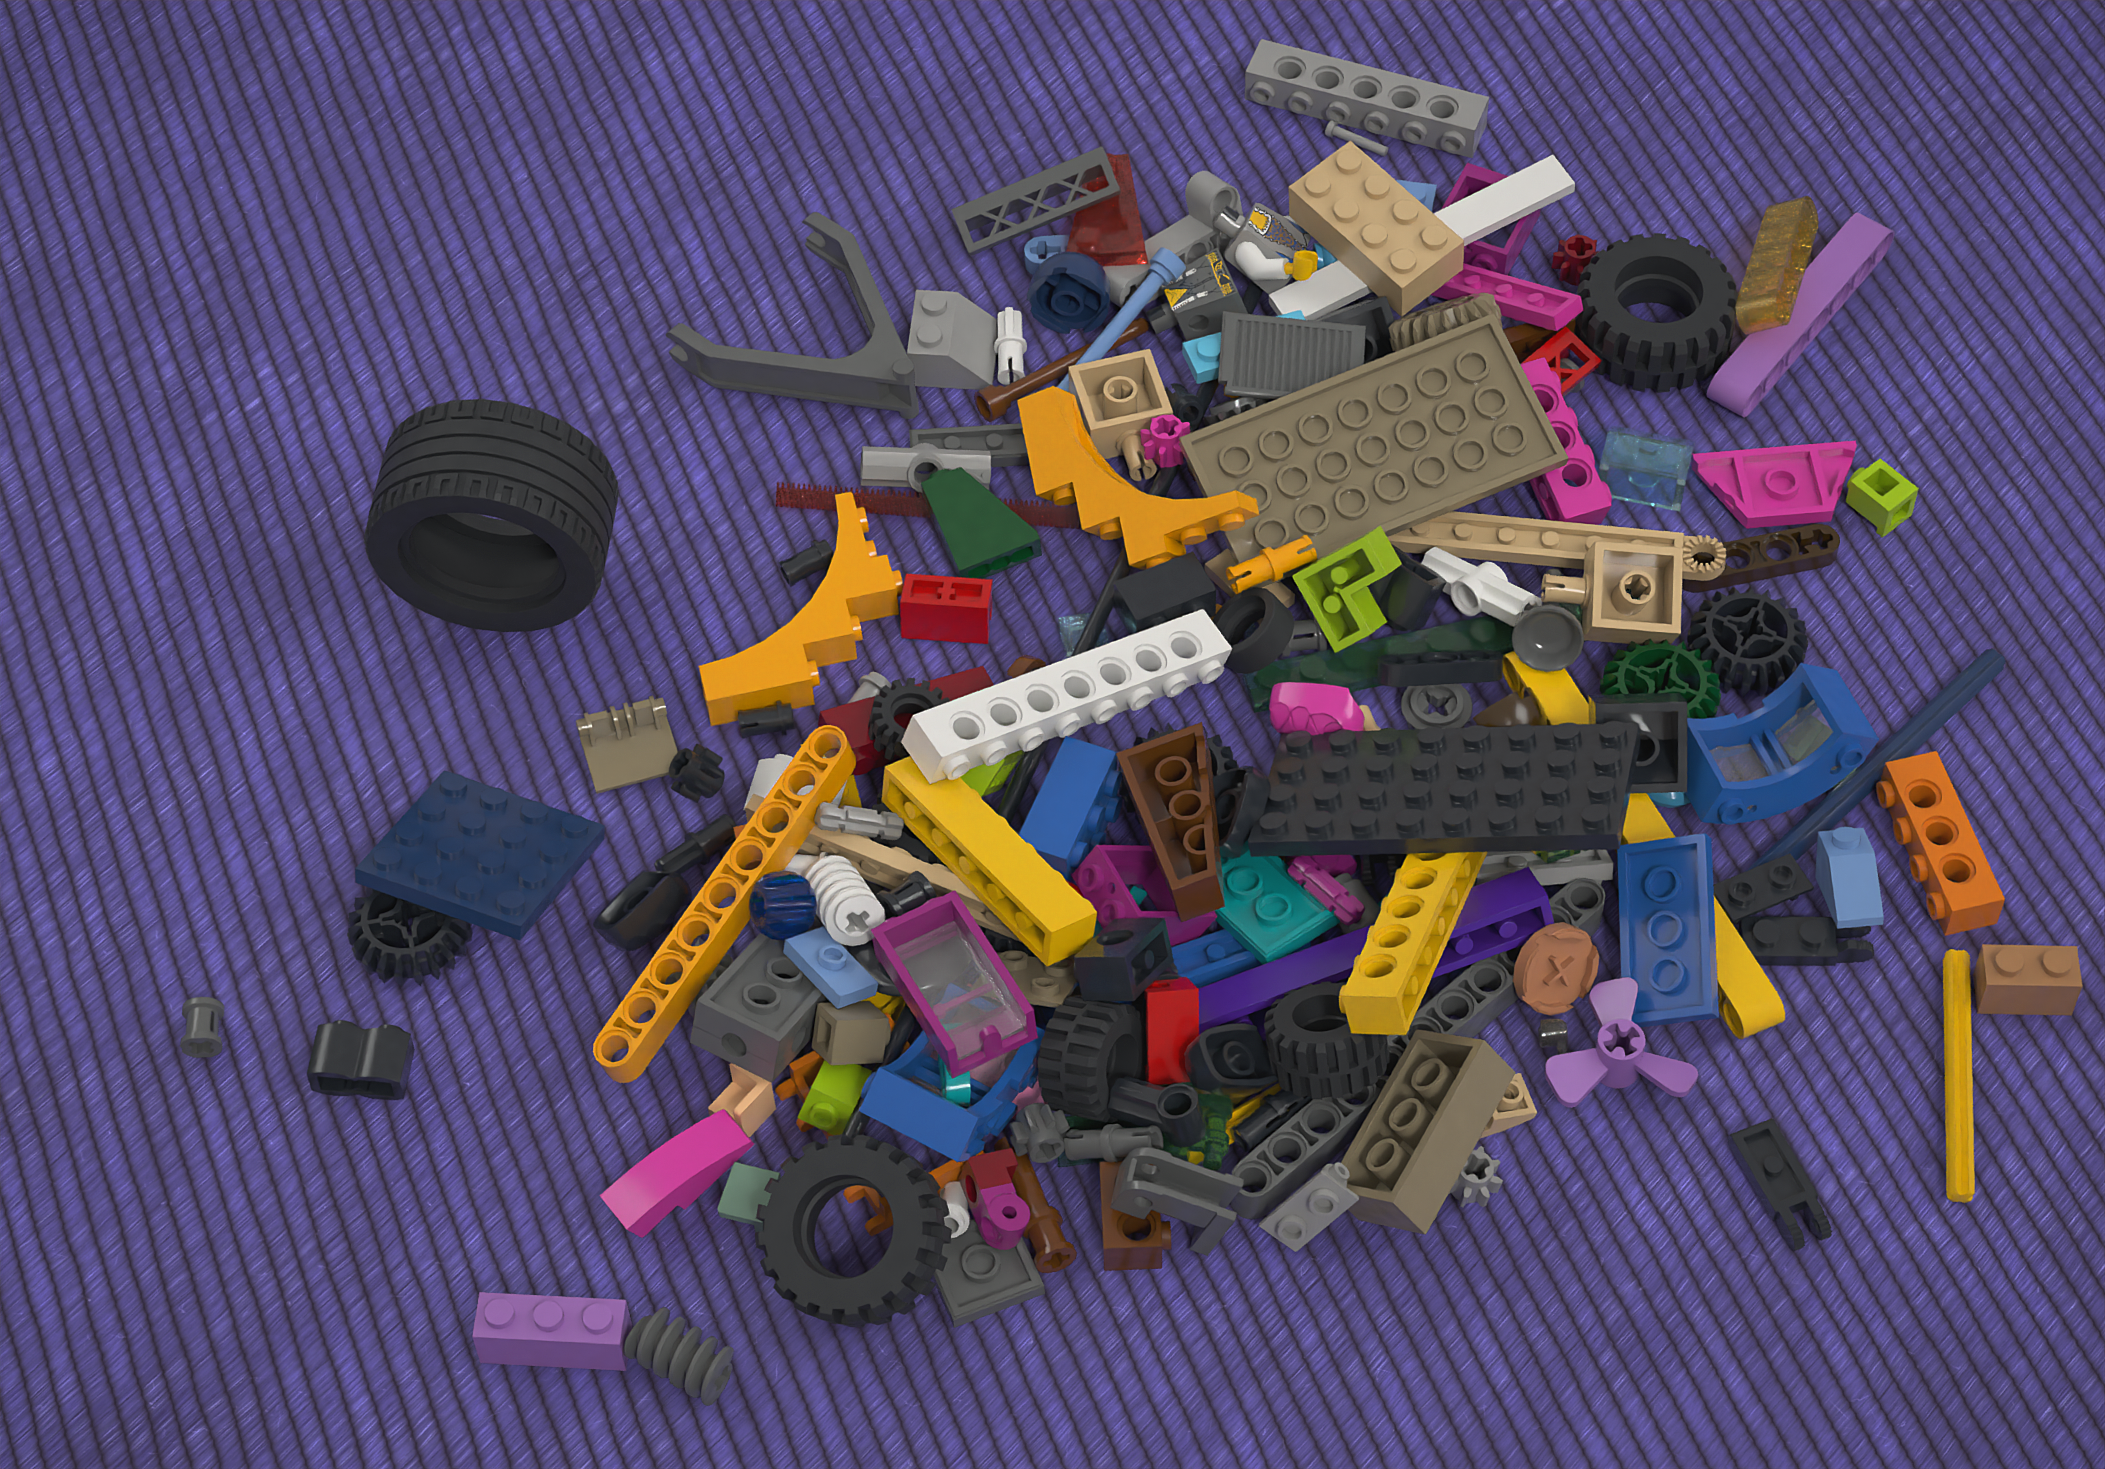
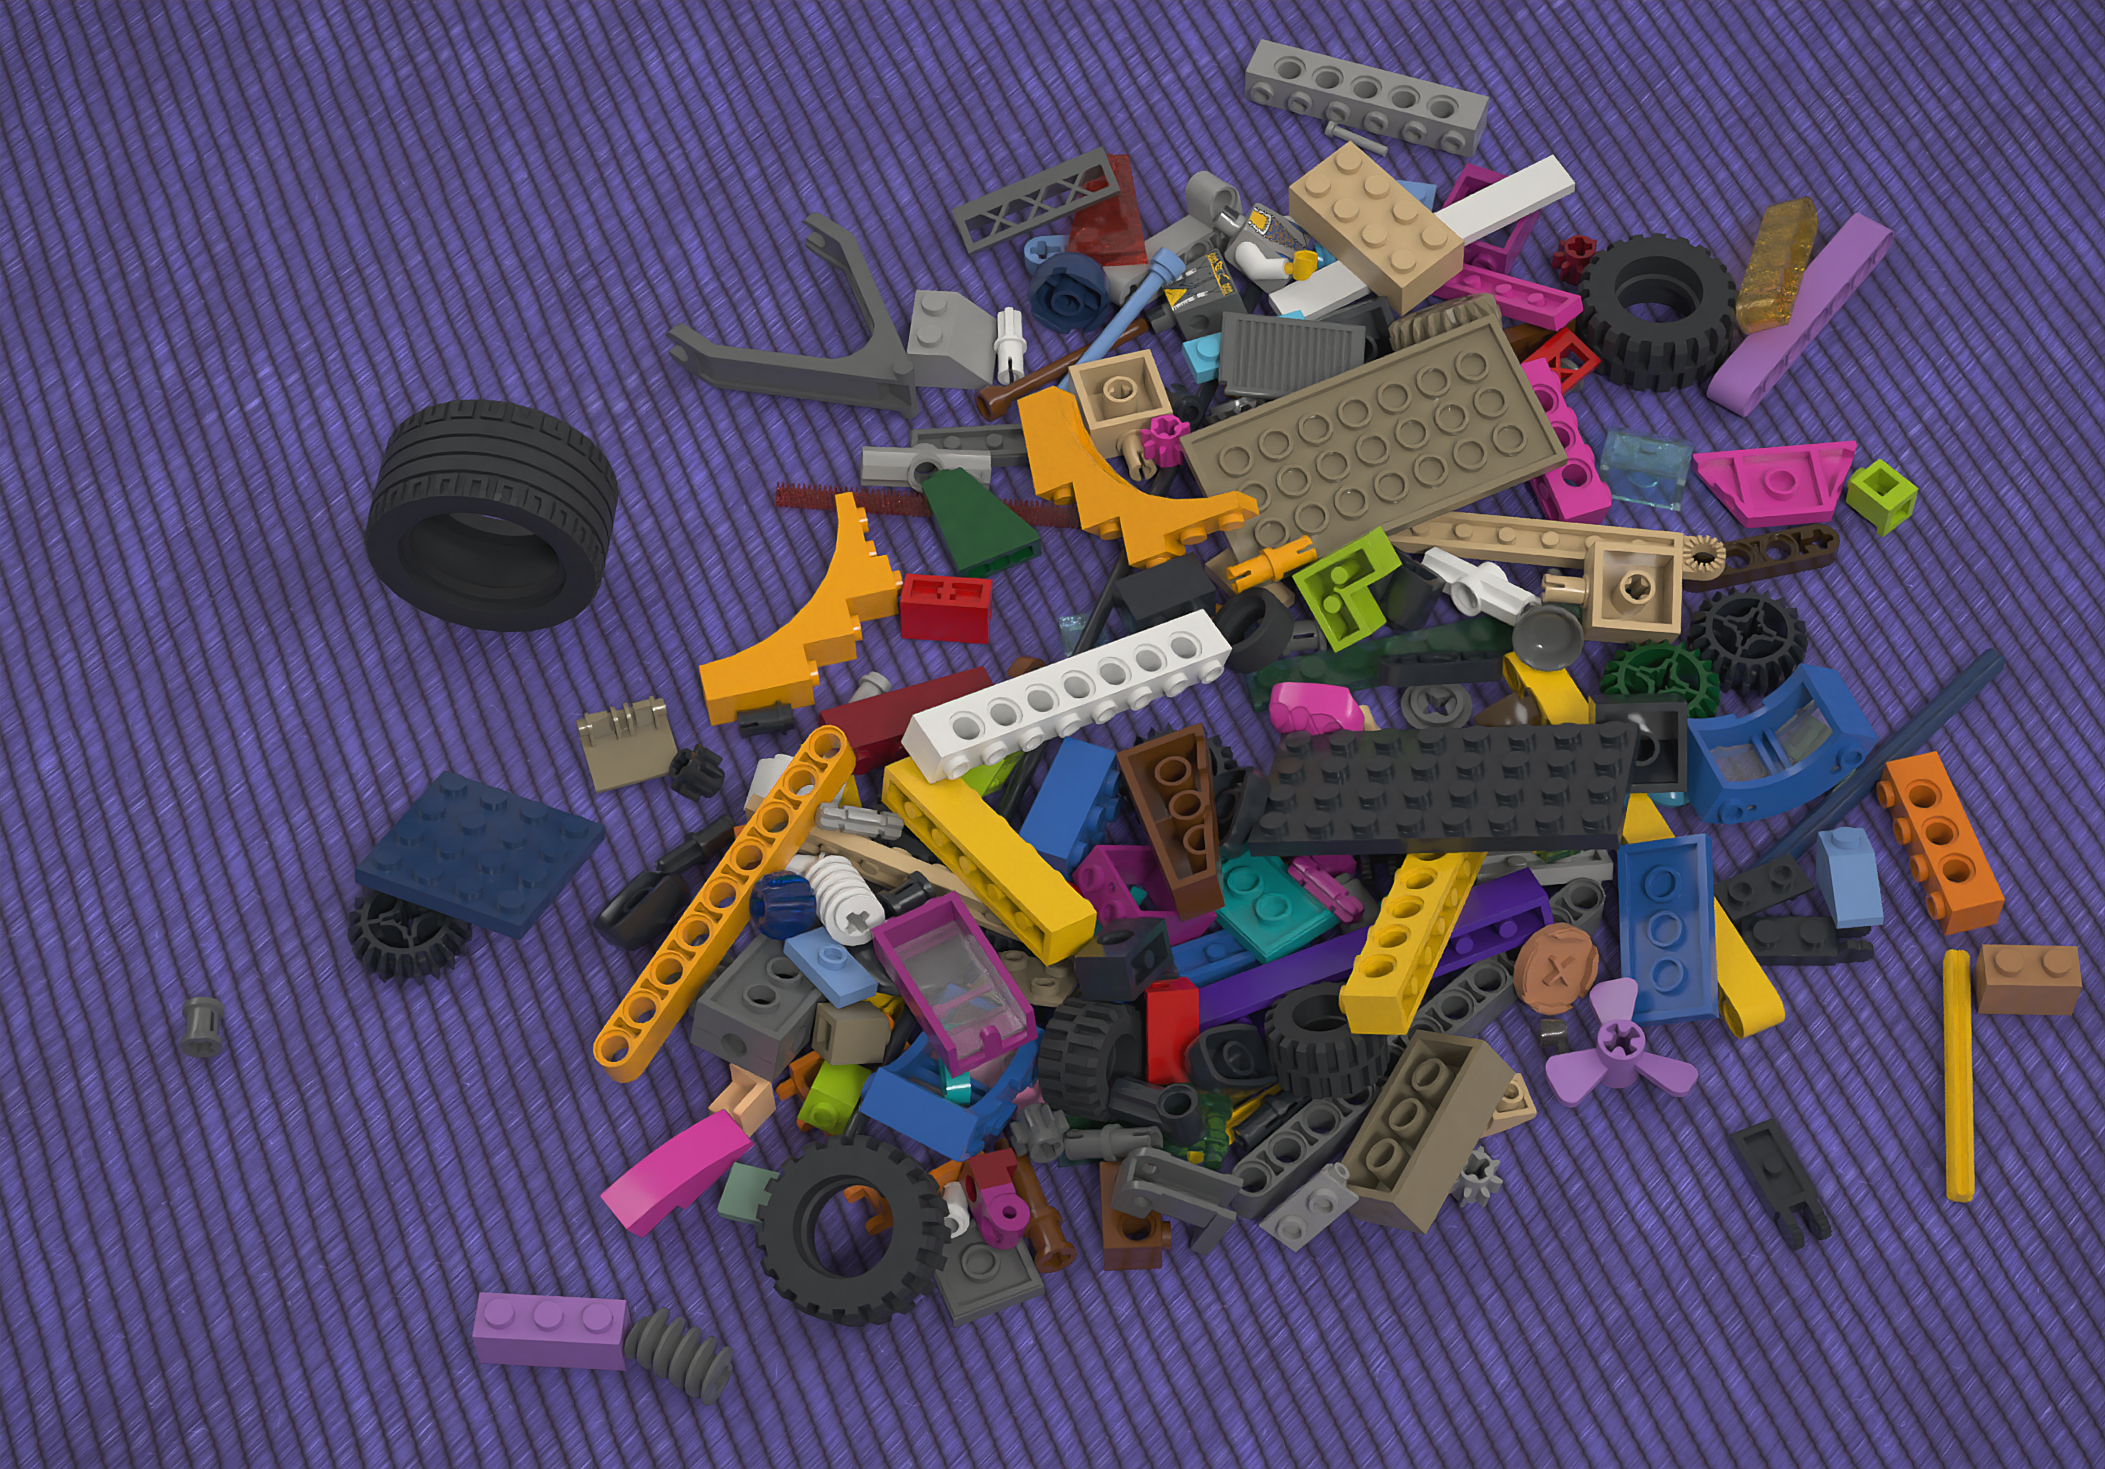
black brick [307,1020,415,1100] -> none
black pin [778,539,834,587] -> none
black tyre [868,678,950,761] -> none

